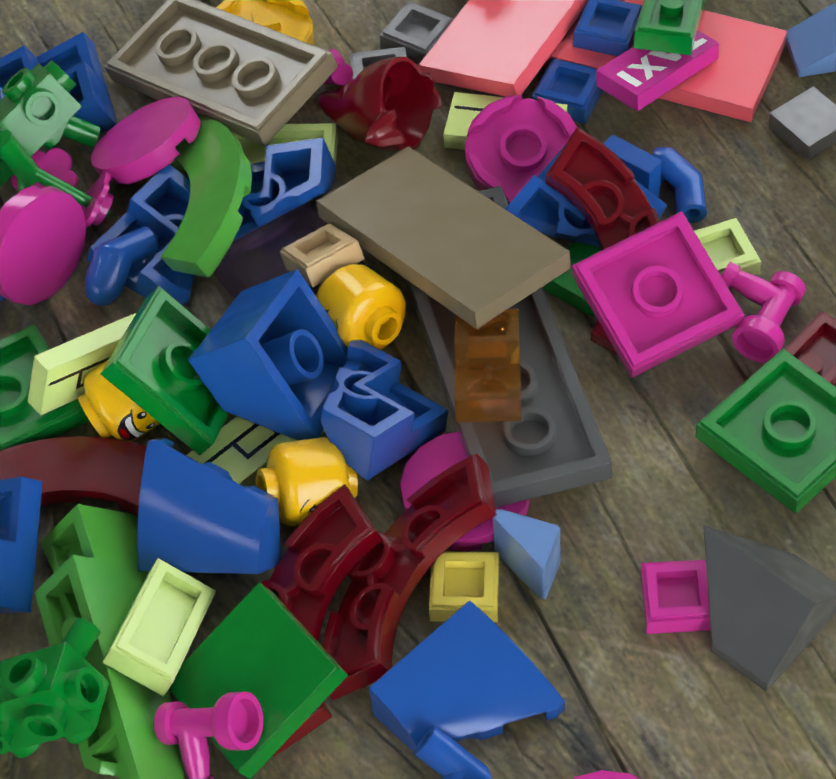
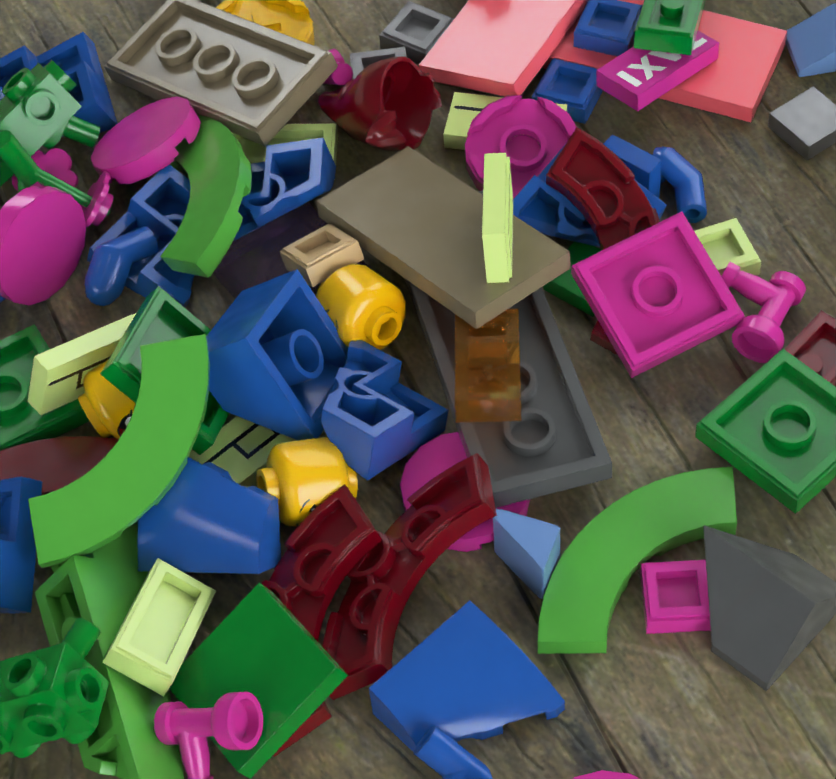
light yellow tile [429,551,499,622] -> none
none -> bright green tile [28,334,210,568]
none -> yellowish green tile [482,153,513,283]
none -> bright green tile [537,467,737,654]

